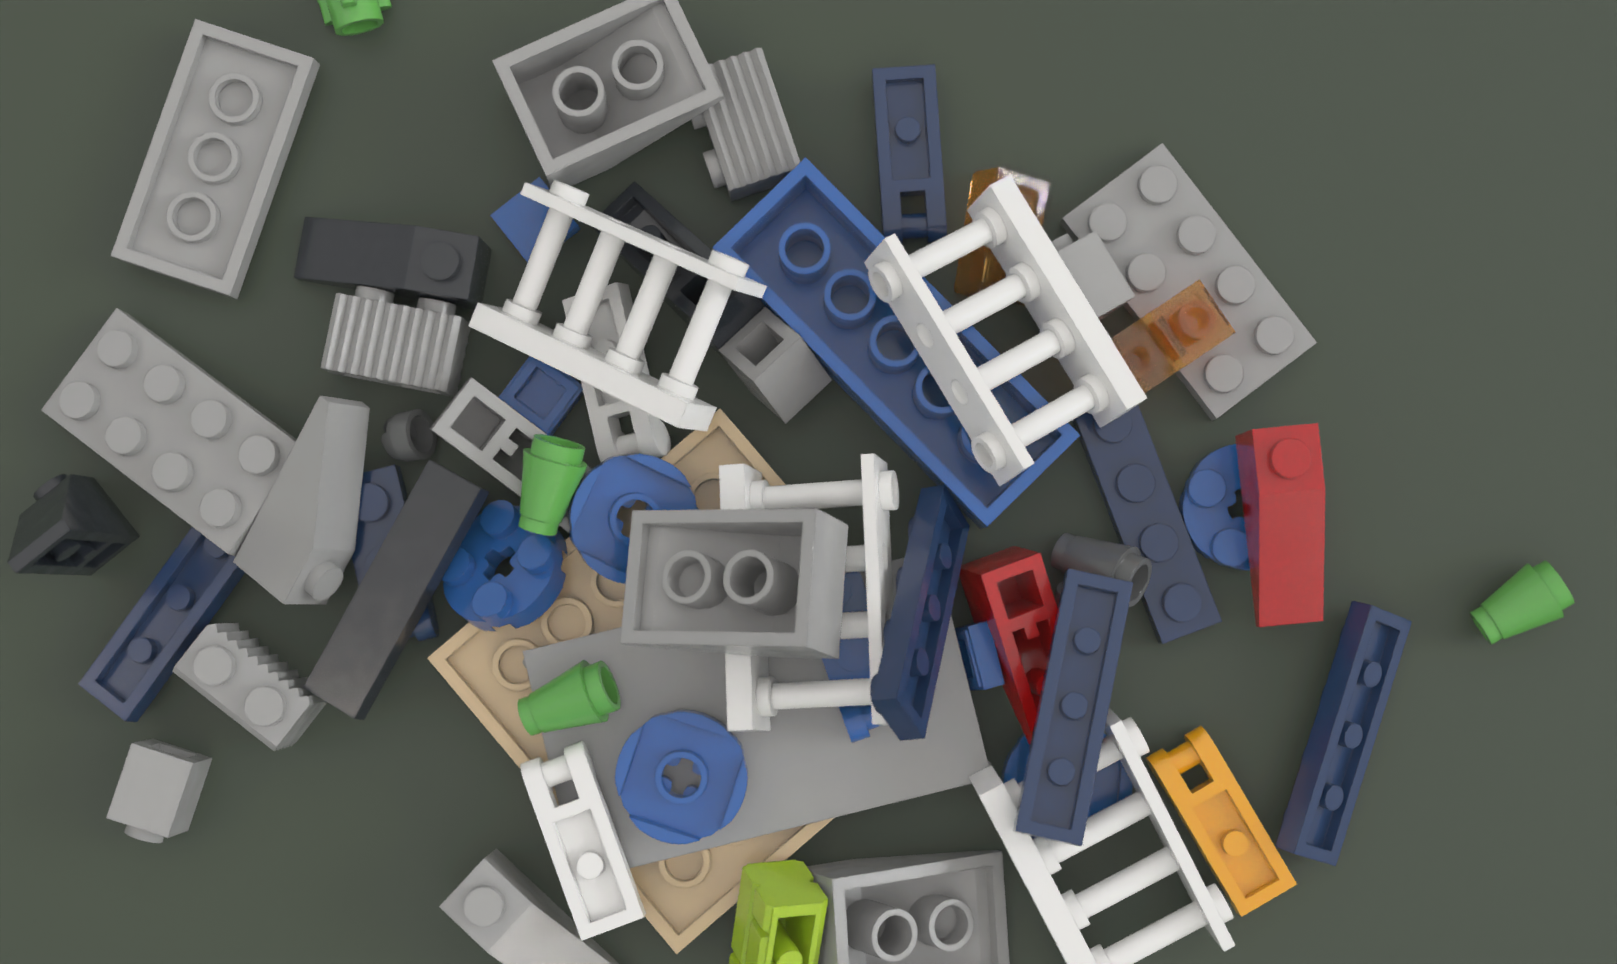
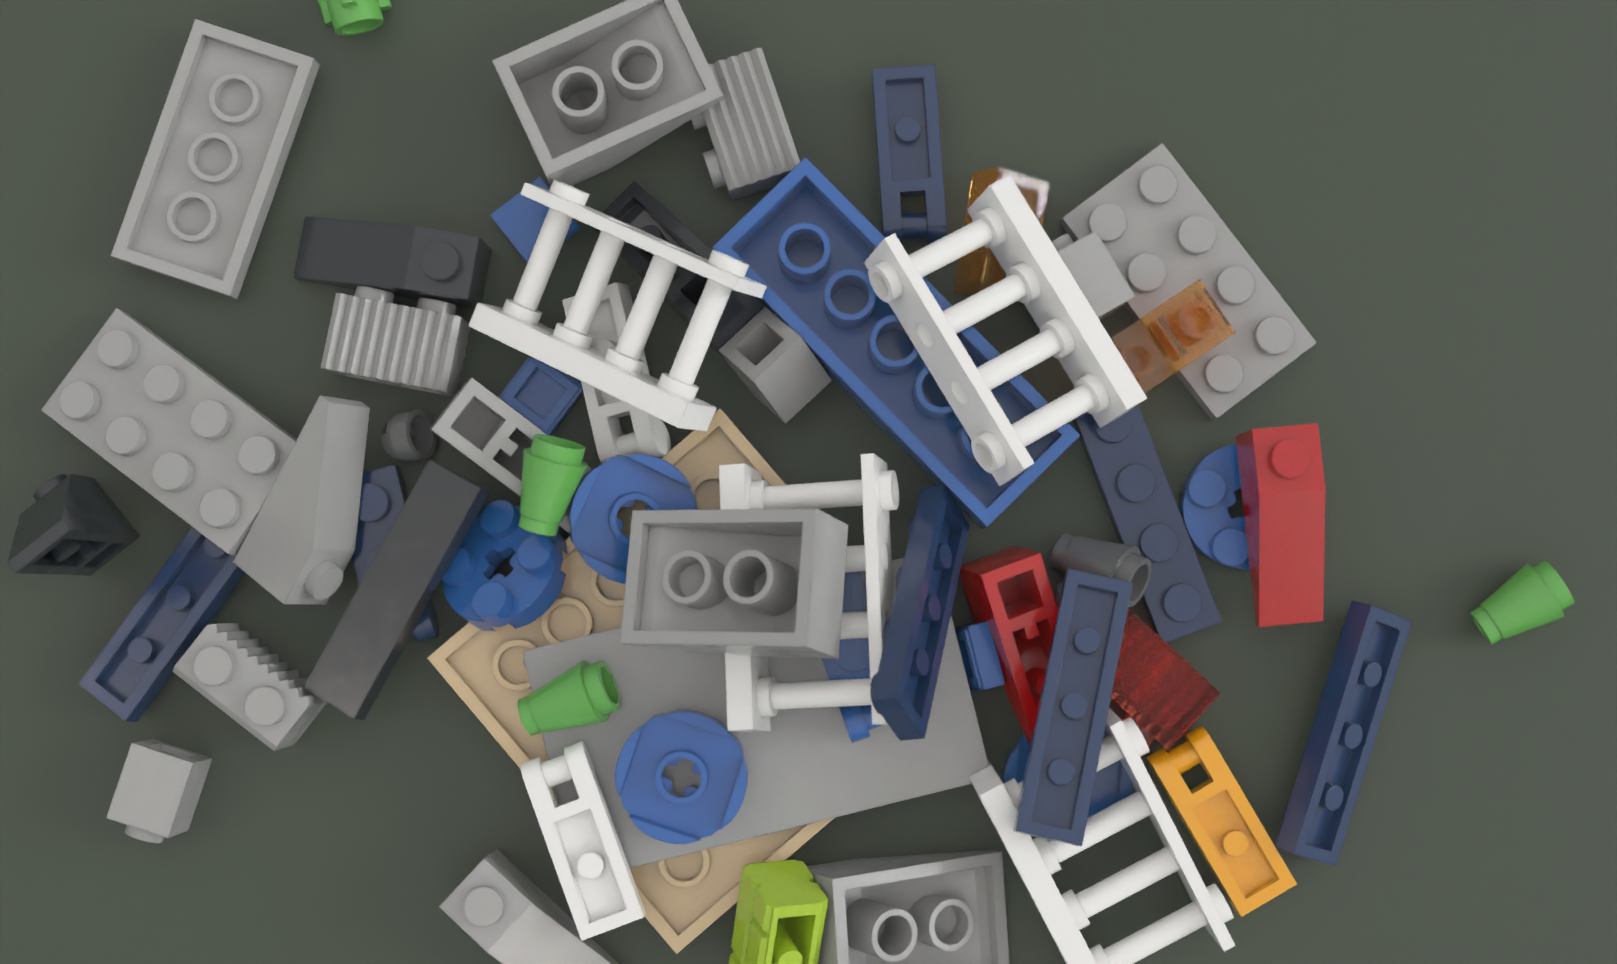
none -> clear red brick [1110,608,1220,750]

